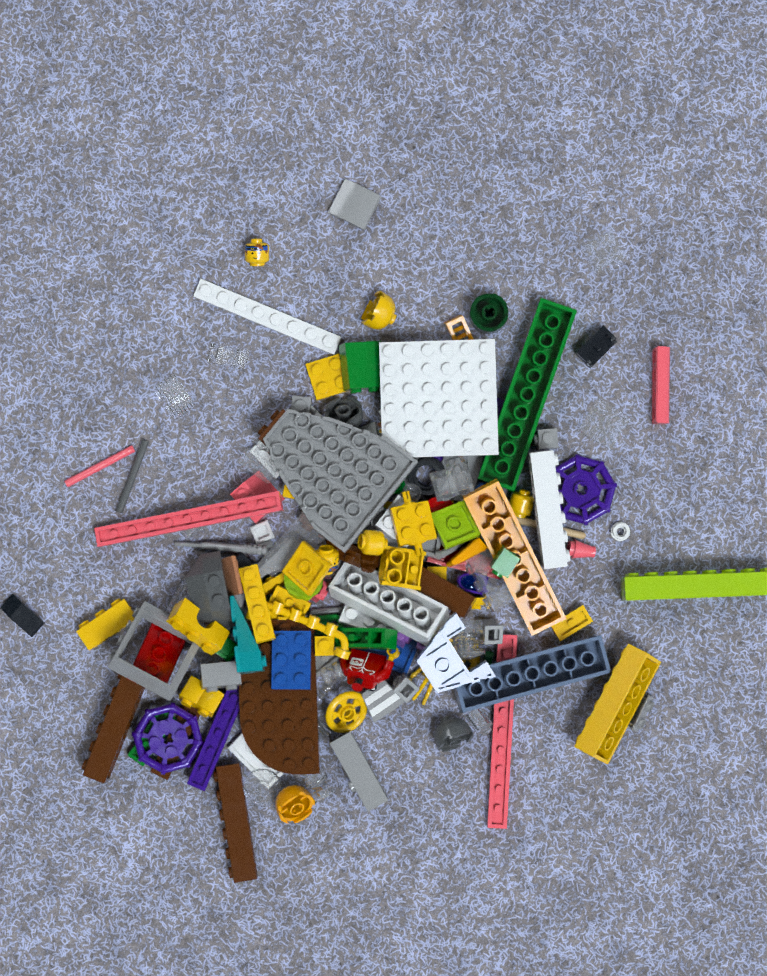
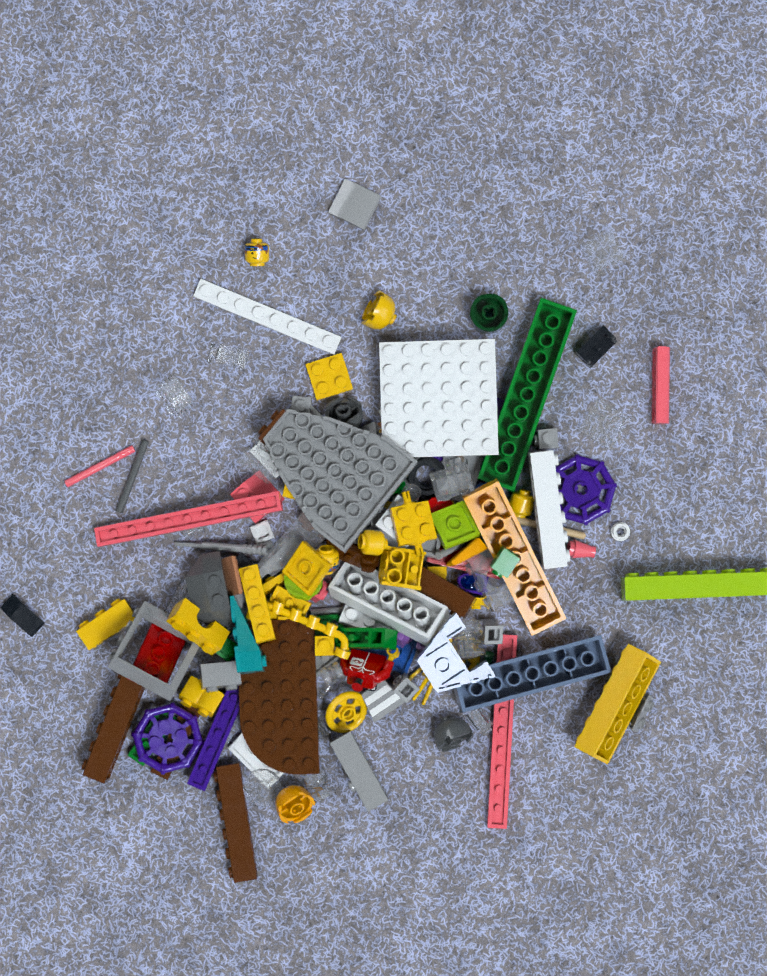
blue plate [271,631,312,690] -> none
green brick [339,341,381,394] -> none
light orange slope [444,315,474,340] -> none
yellow plate [551,605,593,641] -> none

